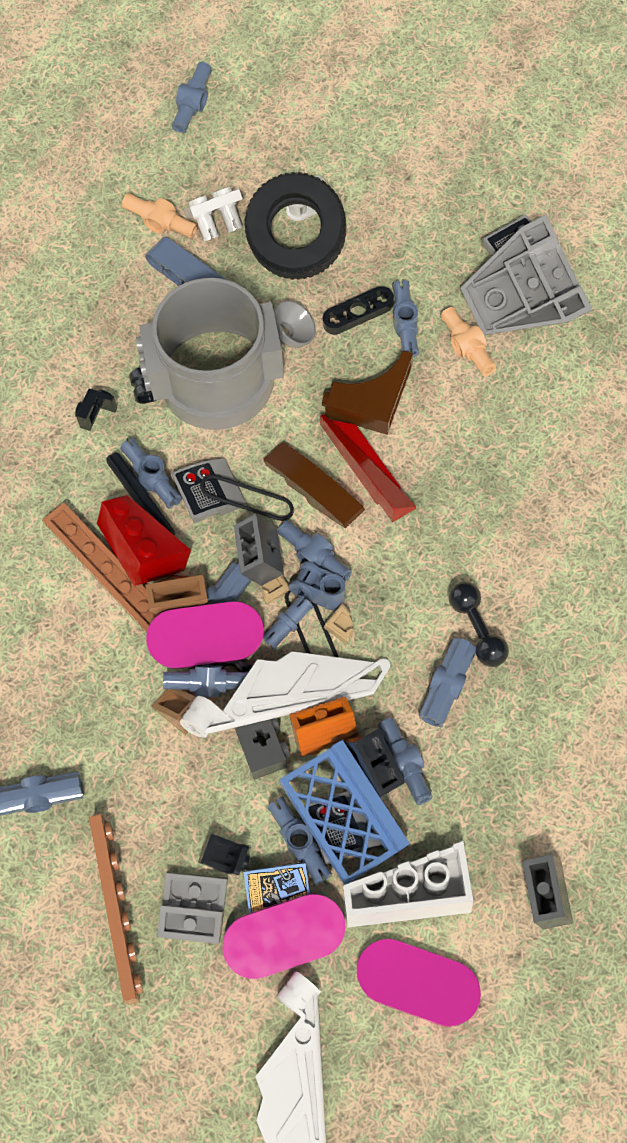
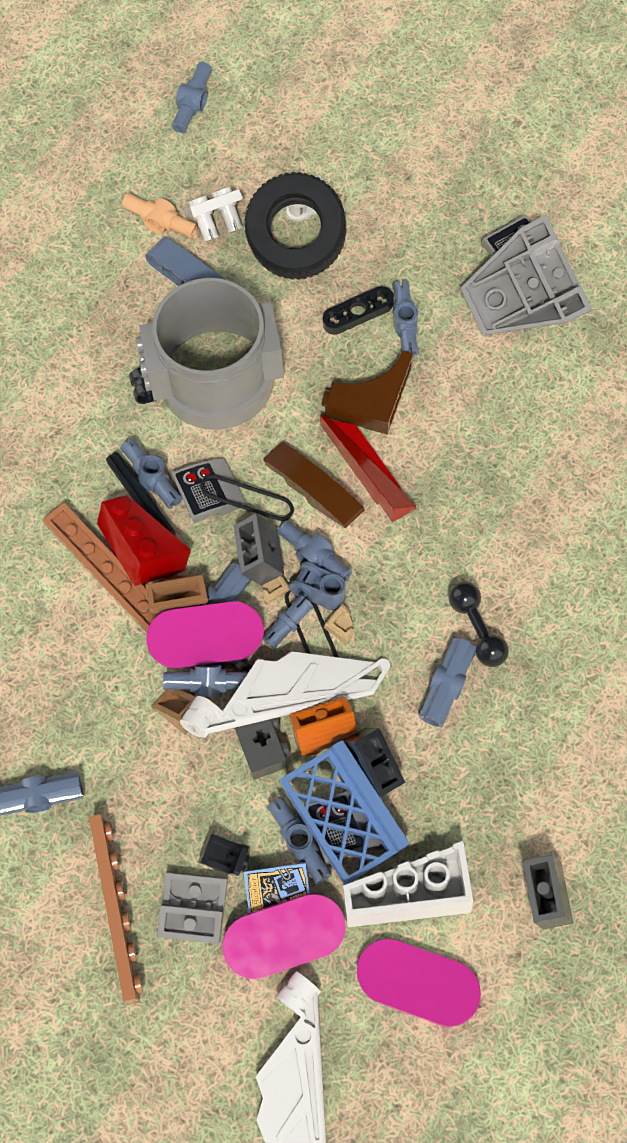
black bracket [75,388,117,431] -> none
light grey piece [273,300,316,348] -> none
sand blue pin [378,718,433,806] -> none
light nougat pin [441,307,496,377] -> none

